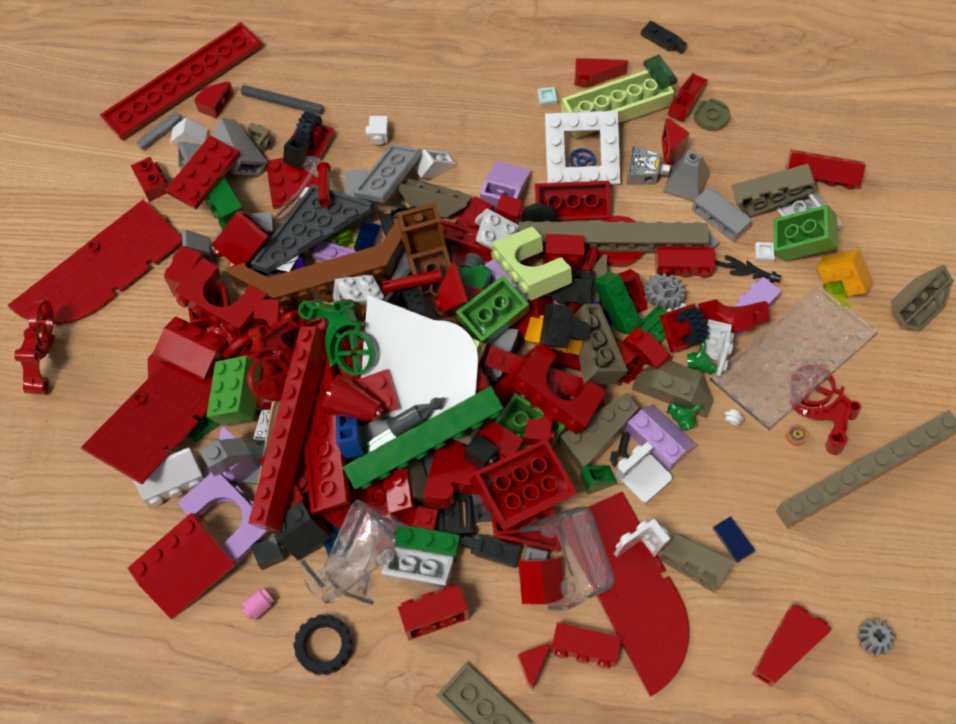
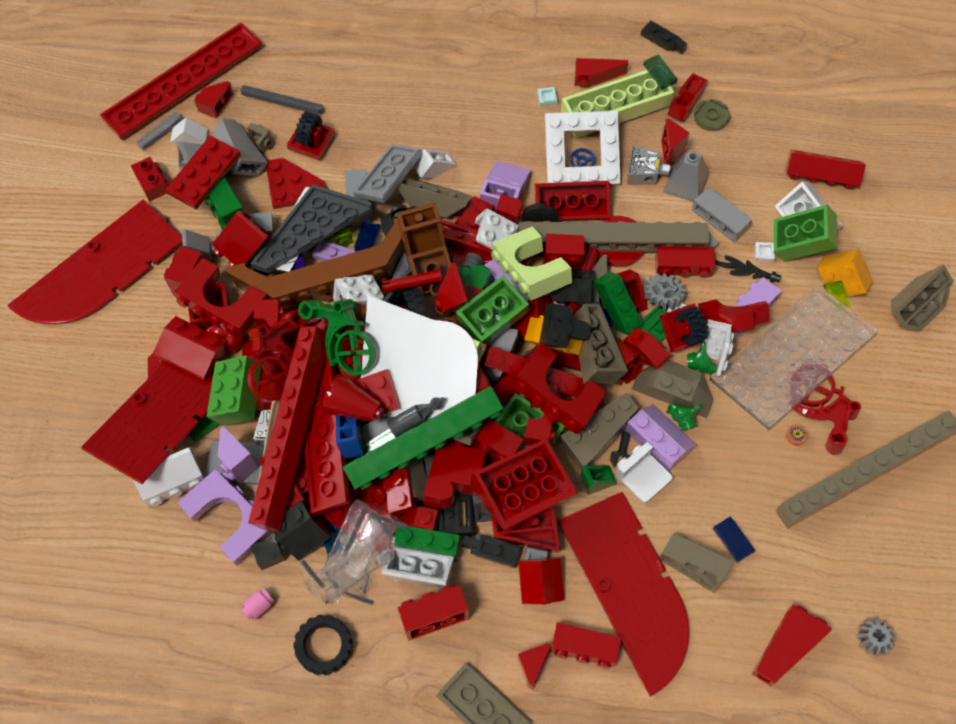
red piece [14,300,55,395] -> none
red slope [128,513,237,619] -> none
light grey slope [199,437,252,477] -> none
red tile [221,330,253,359] -> none
clear piece [276,156,323,220] -> none
pearl dark grey brick [283,136,309,169] -> none
red pin [317,162,331,207] -> none
white brick [366,116,389,145] -> none
pearl dark grey brick [463,434,498,470] -> none
clear windscreen [520,506,614,610] -> none
white bracket [614,519,670,557] -> none
white plate [724,409,744,426] -> none
dark tan wedge [731,164,819,218] -> none

